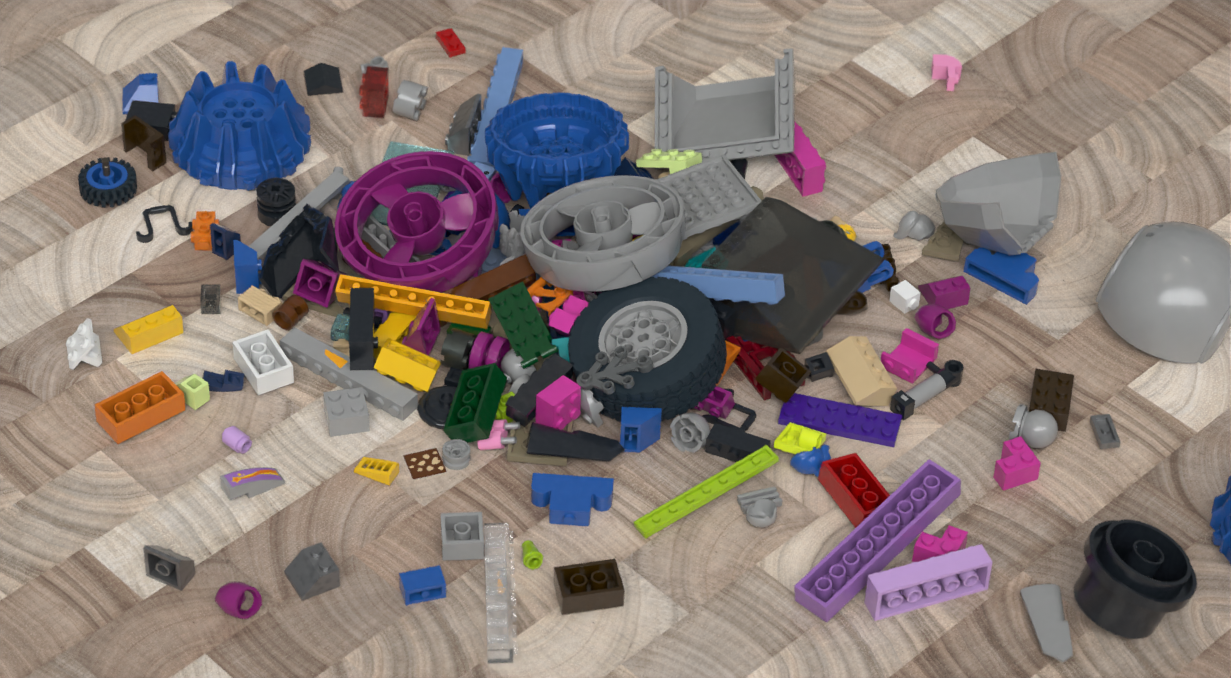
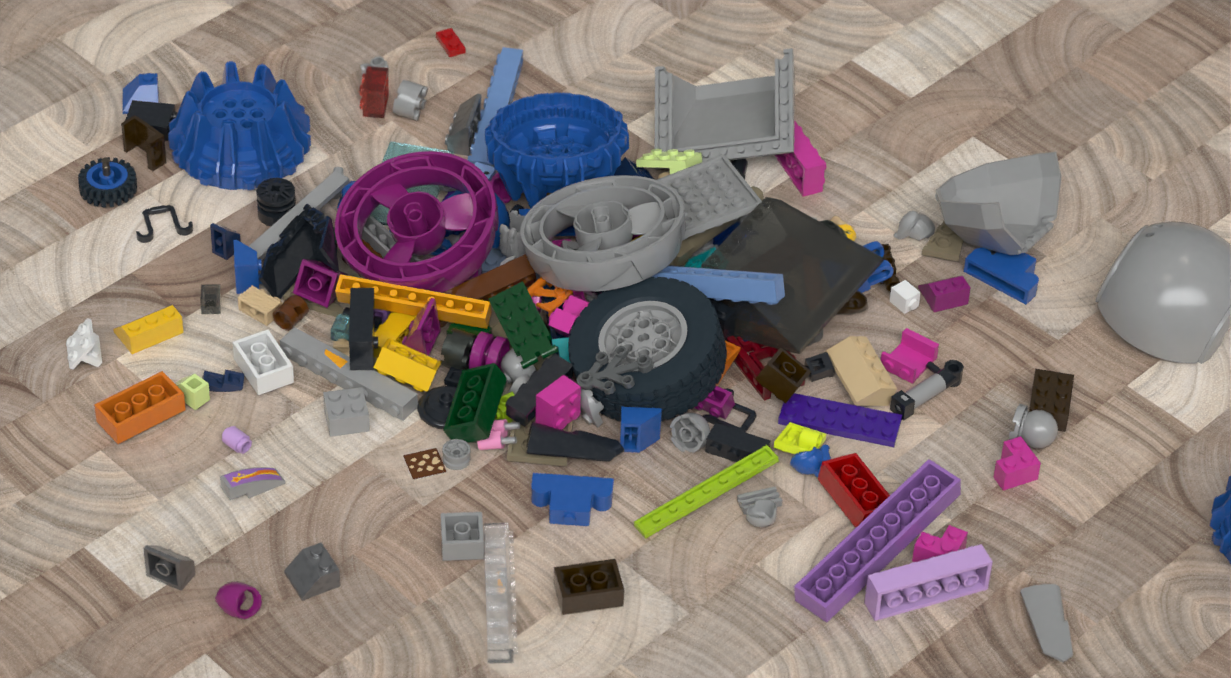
orange brick [191,211,220,250] -> none
black slope [304,63,343,96] -> none
yellow slope [354,457,399,486] -> none
blue brick [399,565,446,606] -> none
lime cone [522,540,543,569] -> none
magenta piece [914,304,956,339] -> none
bright pink brick [931,54,962,91] -> none
black piece [1074,520,1197,639] -> none
flat silver plate [1090,414,1120,449] -> none

